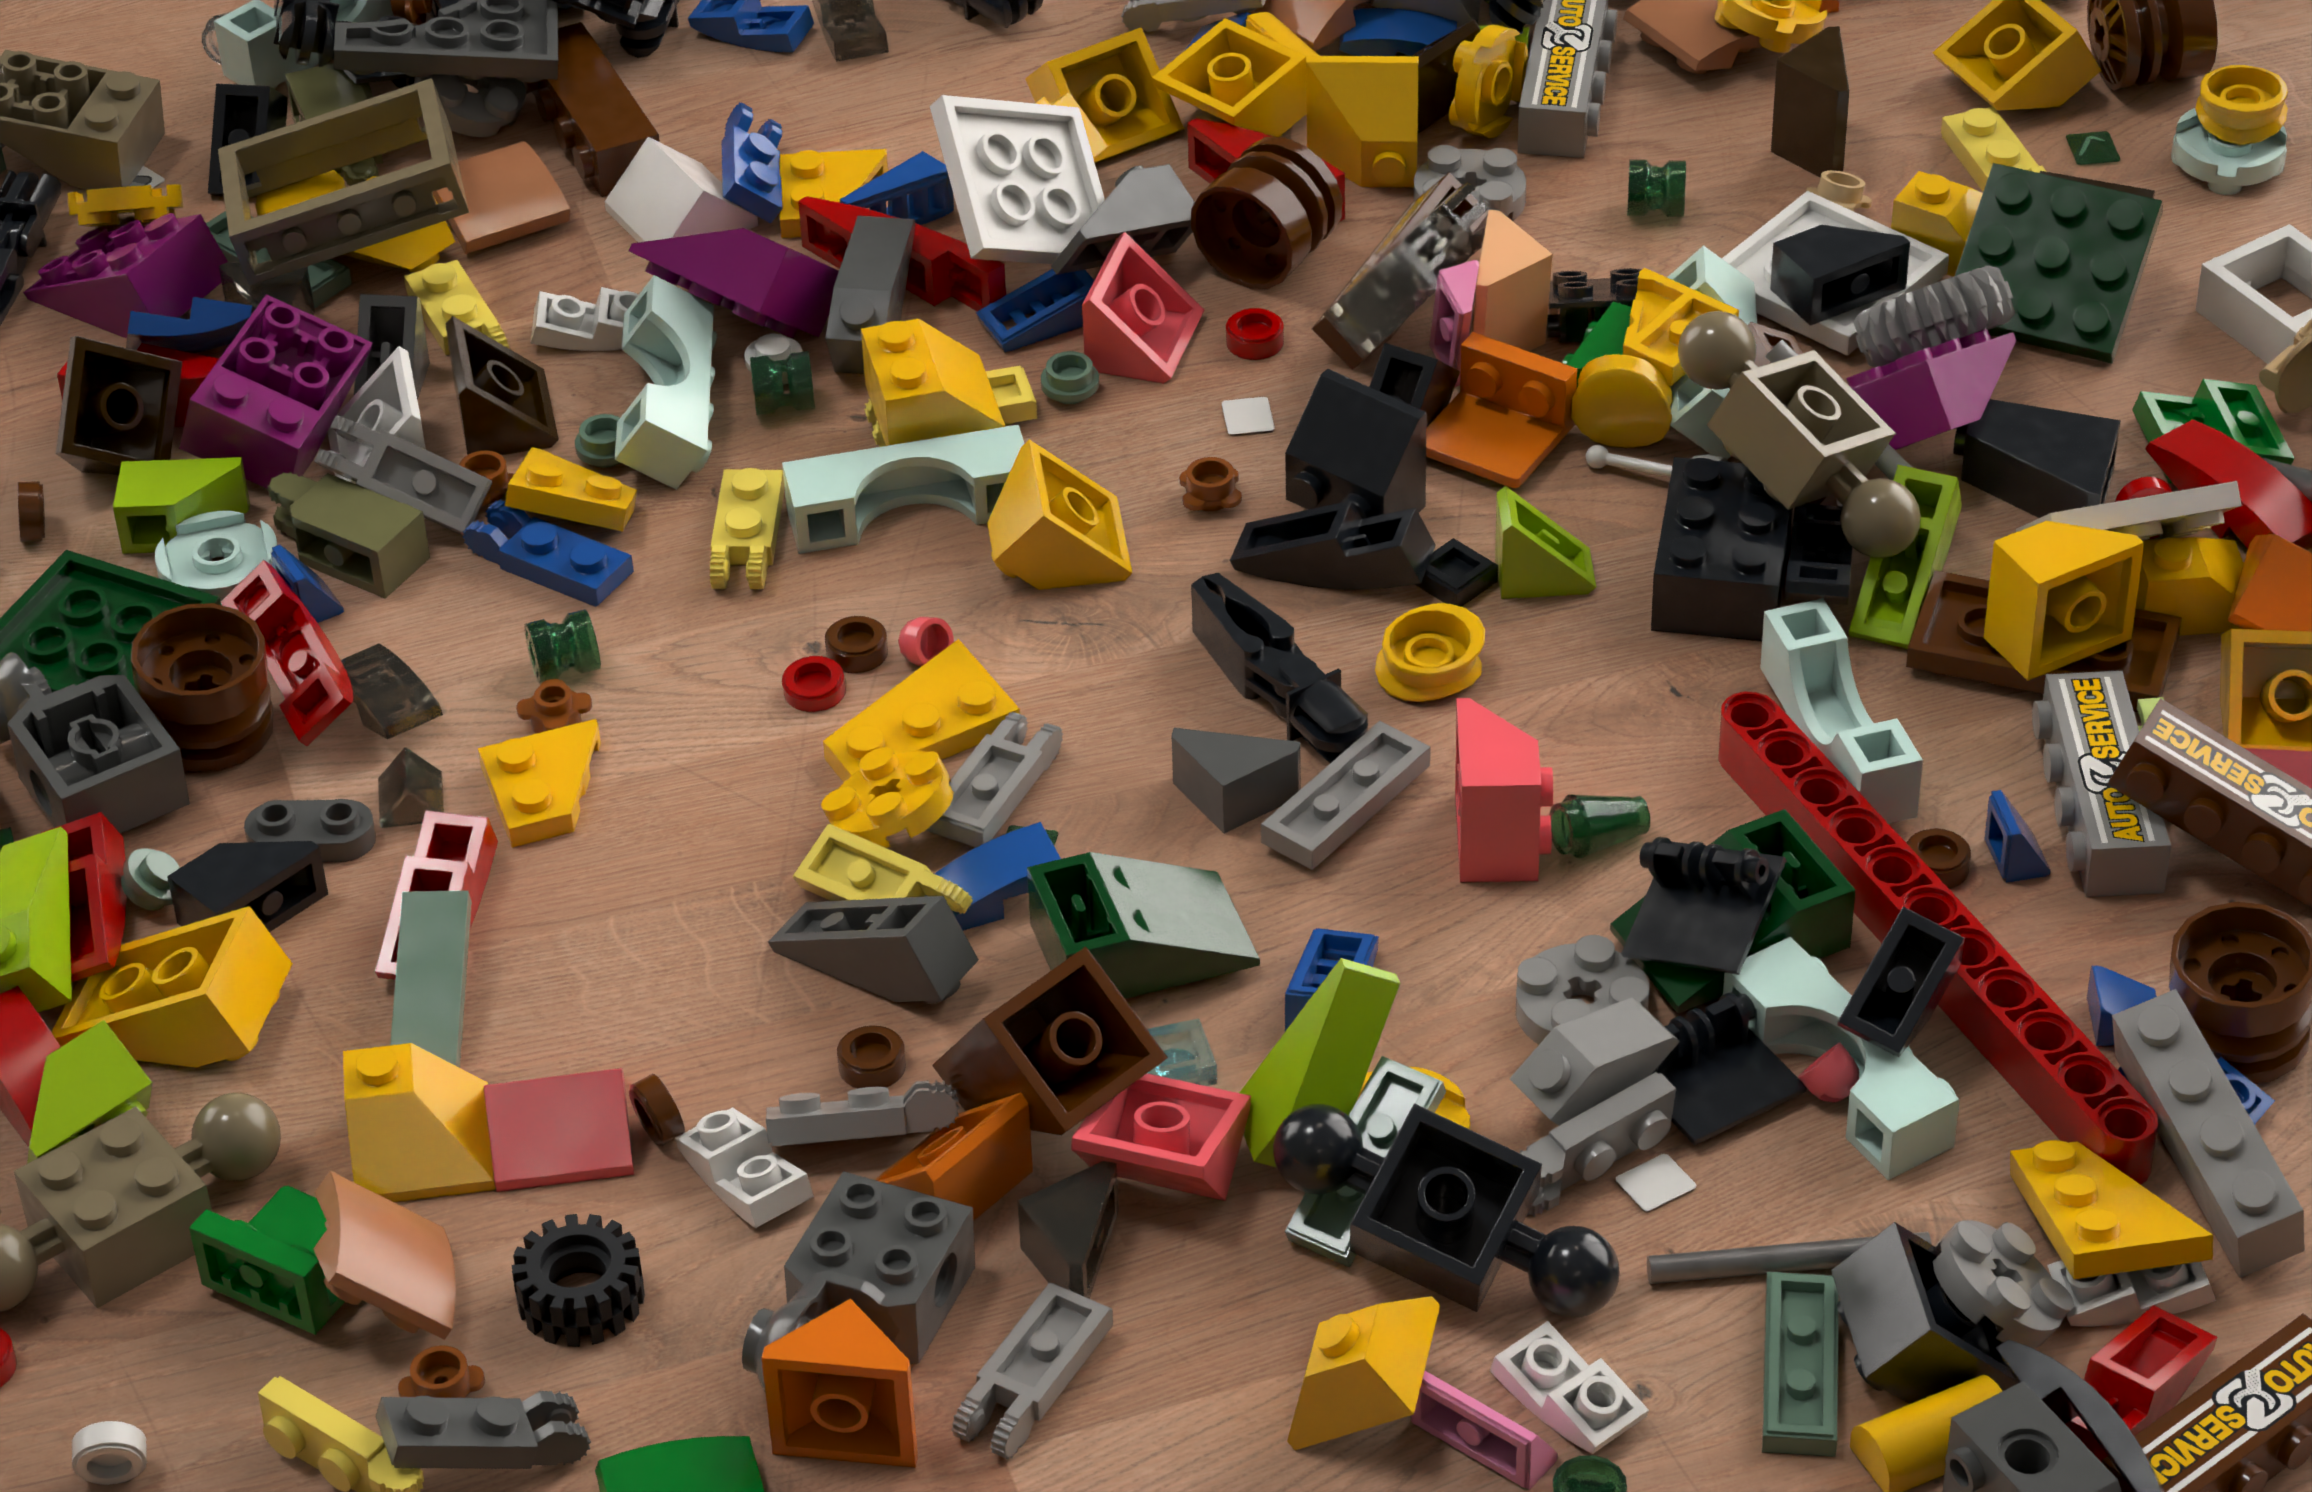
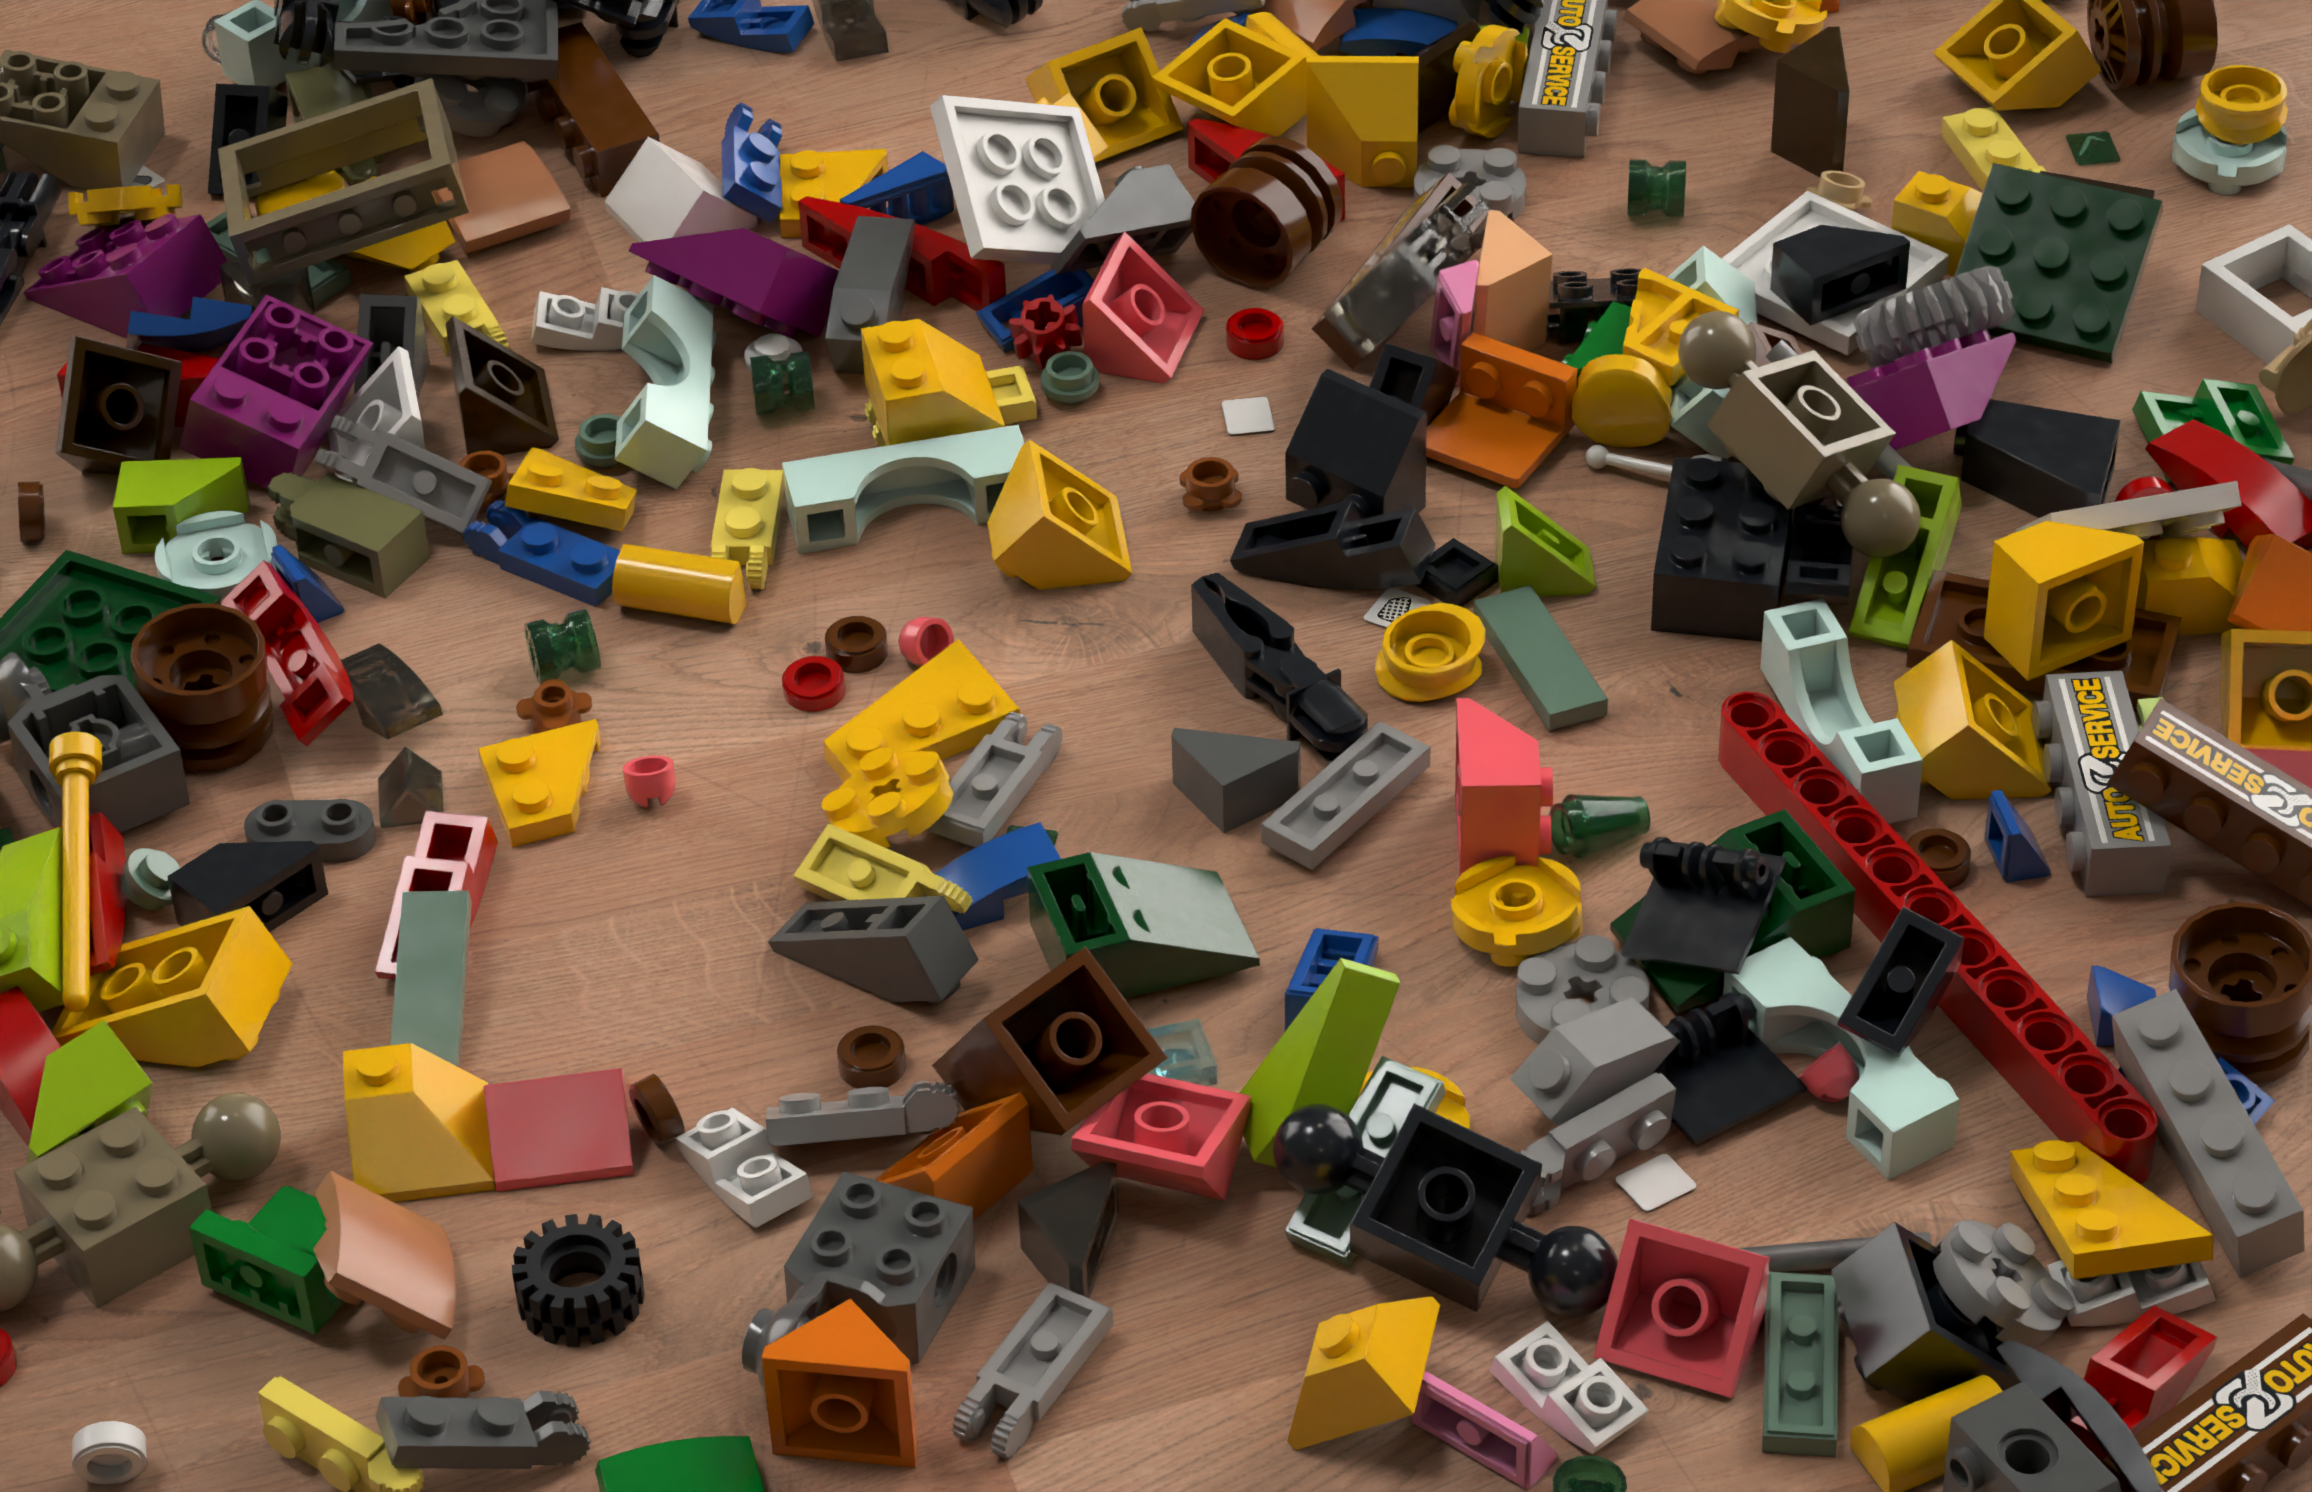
none -> yellow piece [49,732,102,1012]
none -> yellow brick [612,544,747,624]
none -> coral hinge [623,755,676,808]
none -> red gear [1009,294,1083,370]
none -> white sticker [1364,587,1431,628]
none -> yellow plate [1451,855,1583,967]
none -> sand green tile [1473,585,1608,731]
none -> coral slope [1593,1218,1770,1398]
none -> yellow slope [1893,640,2052,800]

